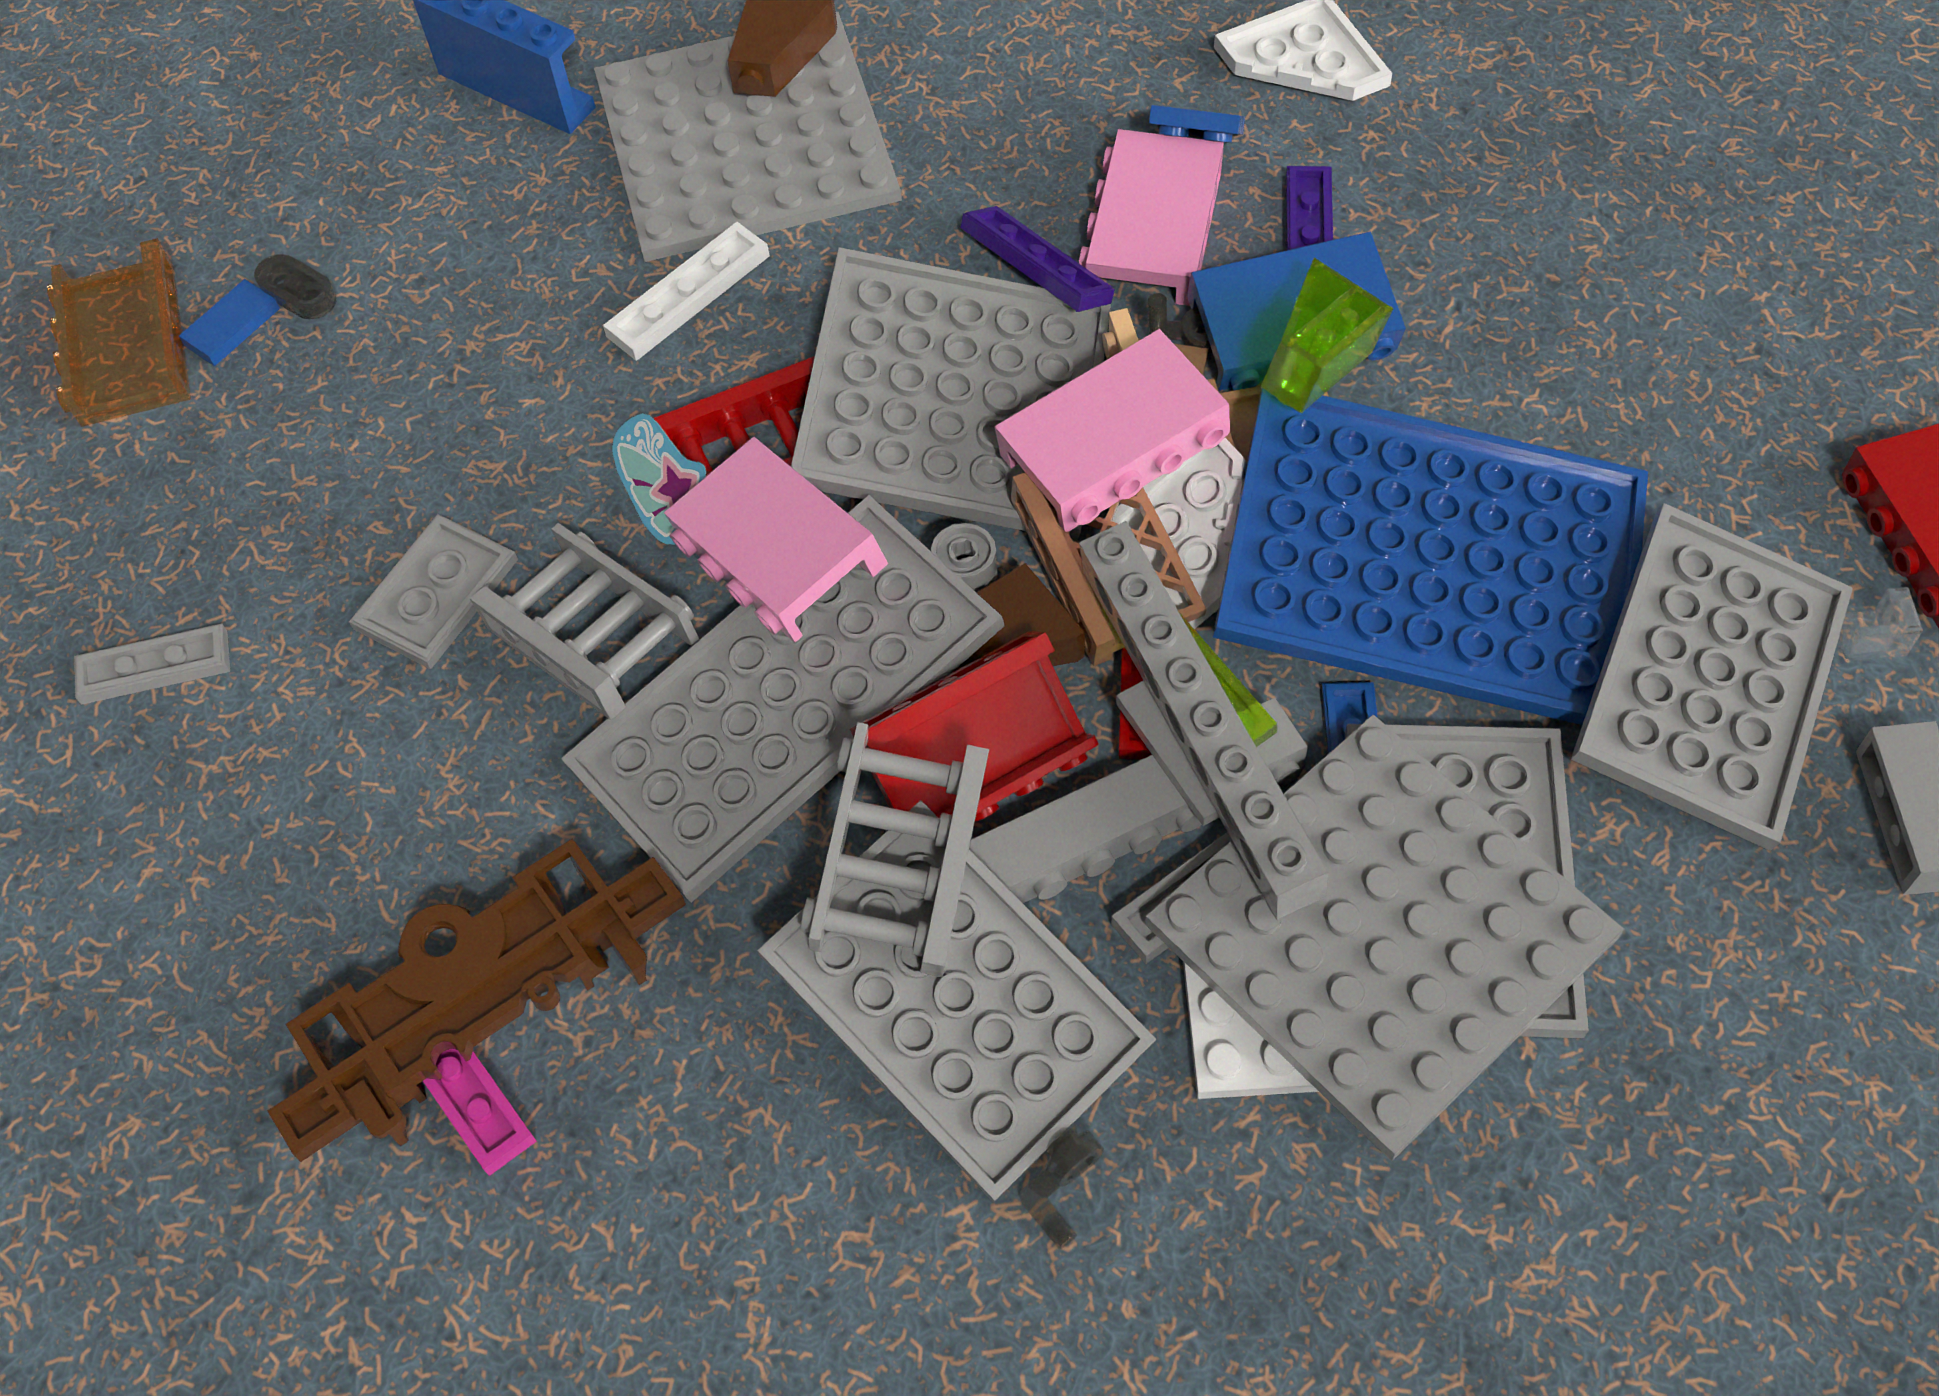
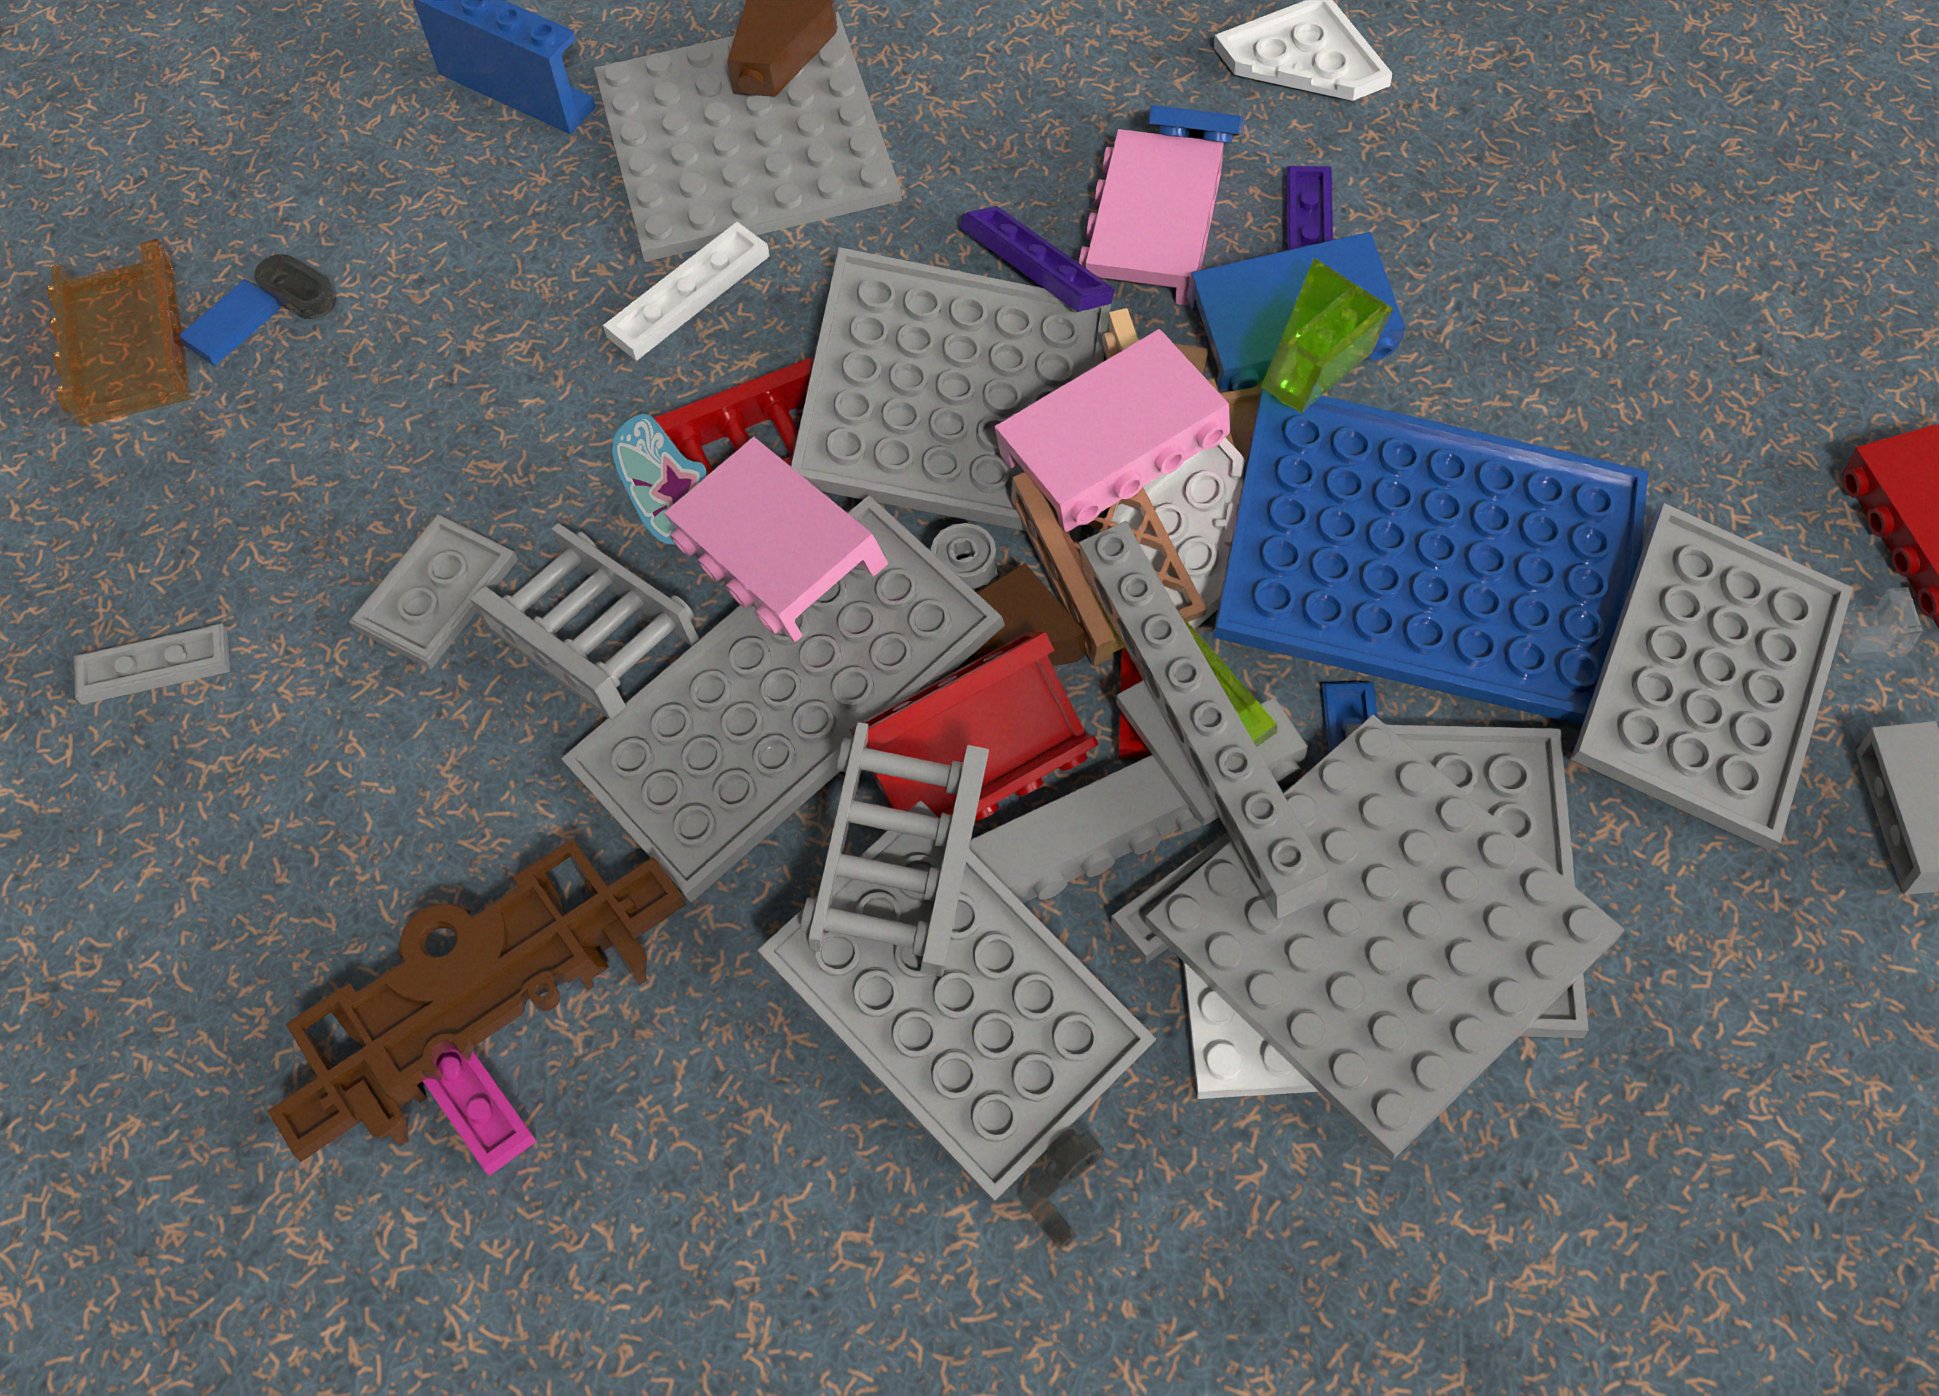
clear smoke plate [1148,293,1213,353] -> none

